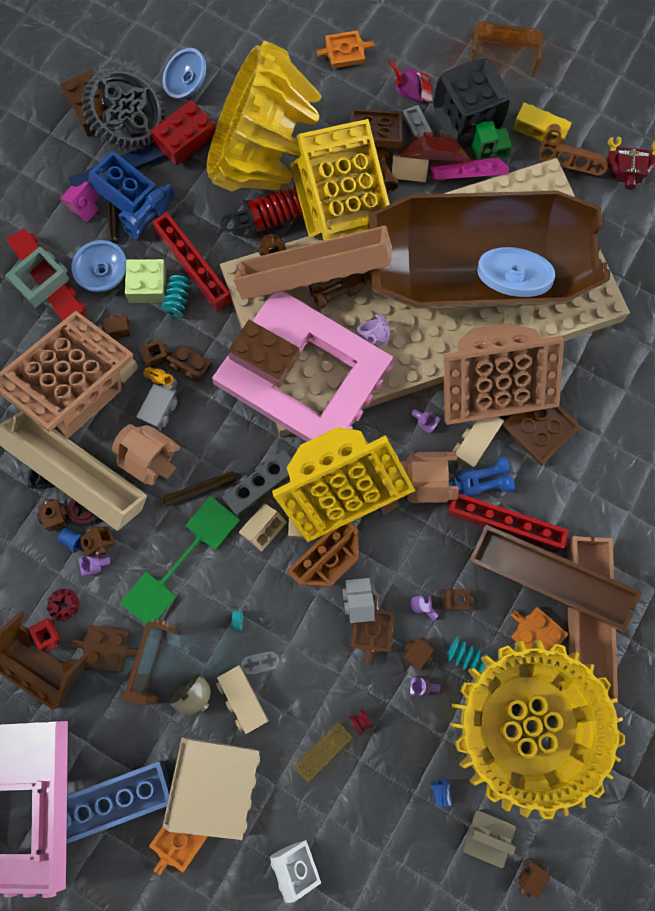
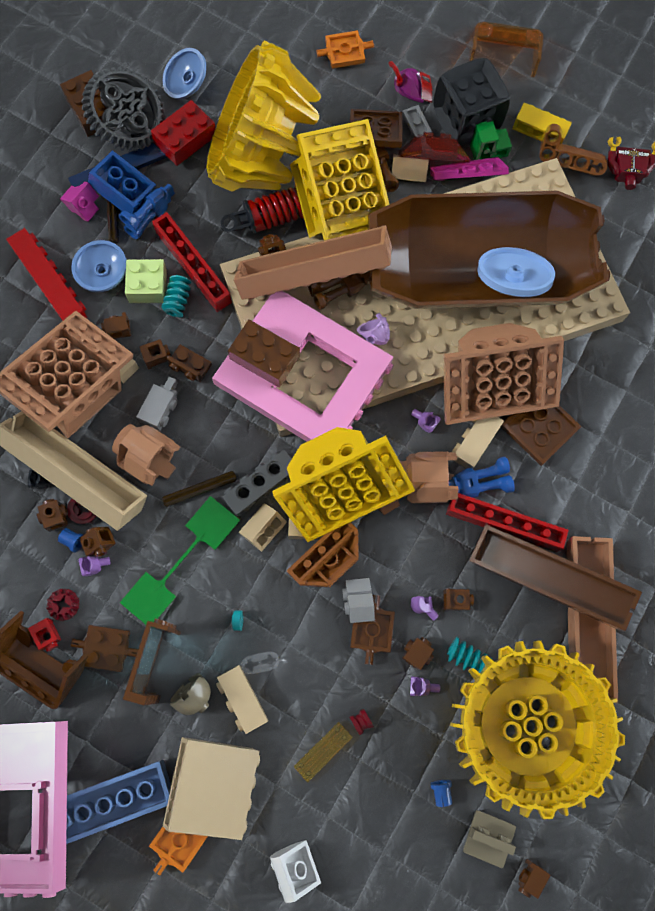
sand green window [5,247,69,308] -> none
light orange pin [143,367,173,386] -> none
orange plate [510,607,568,651] -> none

